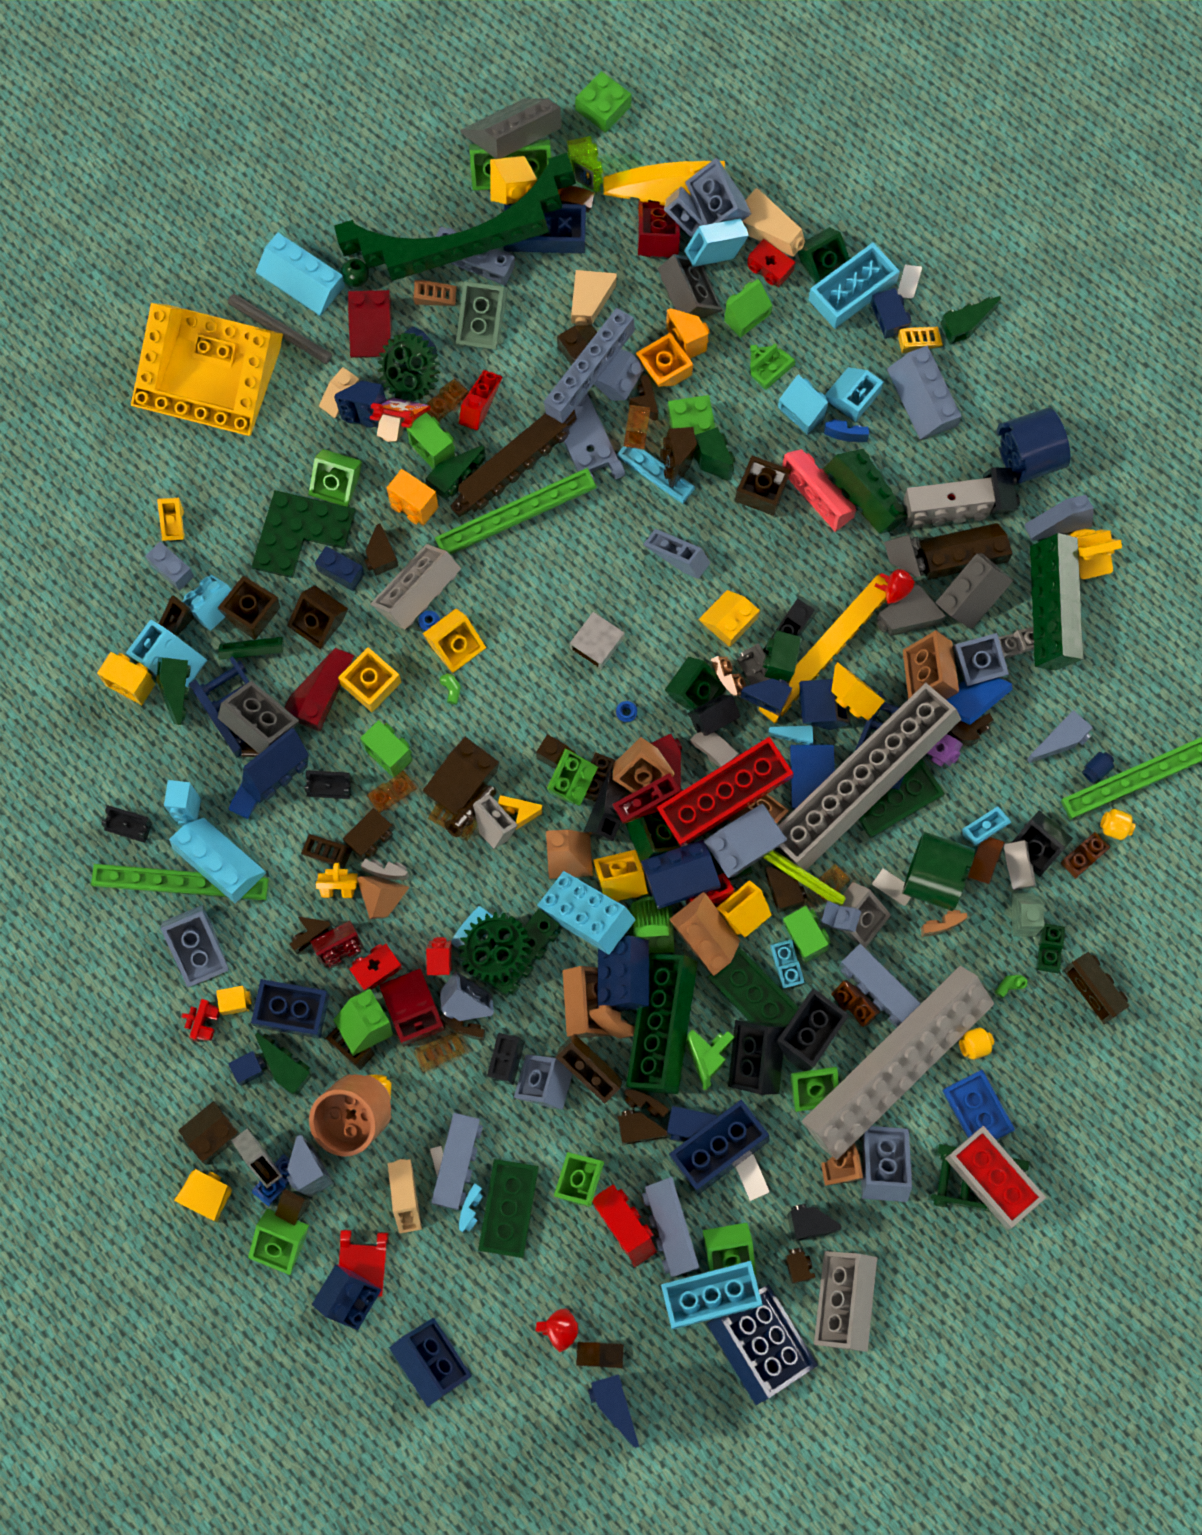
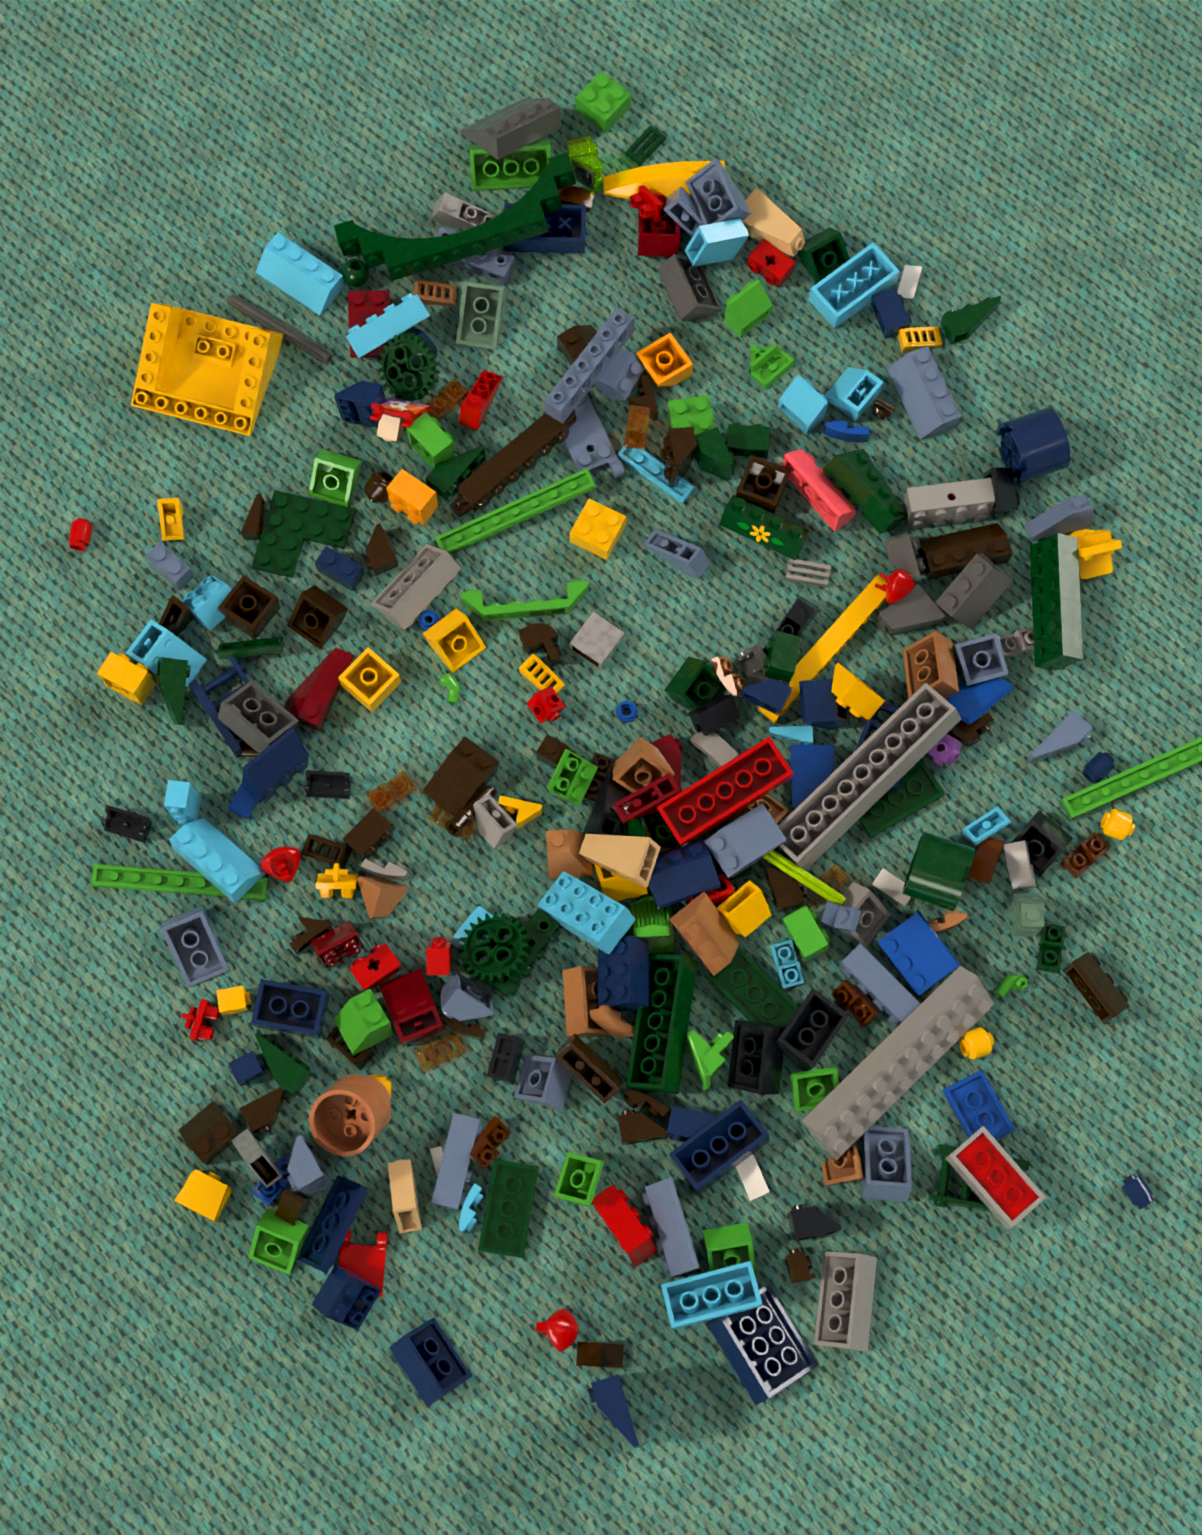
tan slope [319,367,360,418] -> none
bright green brick [360,720,413,778] -> none
yellow slope [490,156,537,204] -> none
tan slope [571,270,617,326] -> none
light orange slope [666,308,710,359] -> none
yellow slope [698,590,760,647] -> none
none -> red brick [68,518,93,551]
none -> dark brown slope [240,1087,286,1135]
none -> dark brown slope [241,494,265,540]
none -> red piece [261,846,300,883]
none -> dark blue plate [297,1175,368,1274]
none -> medium azure brick [346,292,430,358]
none -> dark brown head [364,471,394,503]
none -> light grey slope [431,193,496,230]
none -> bright green slope [460,579,588,621]
none -> reddish brown slope [470,1117,511,1169]
none -> dark brown brick [518,623,562,666]
none -> yellow slope [519,653,565,693]
none -> red brick [527,686,566,724]
none -> yellow brick [569,499,626,560]
none -> tan slope [579,834,661,887]
none -> dark green tile [625,125,666,166]
none -> red hips [630,185,666,222]
none -> dark green brick [719,495,809,560]
none -> dark green brick [726,423,770,458]
none -> light grey tile [785,558,831,587]
none -> dark brown plate [871,397,895,419]
none -> blue slope [878,912,960,996]
none -> dark blue brick [1121,1174,1155,1210]

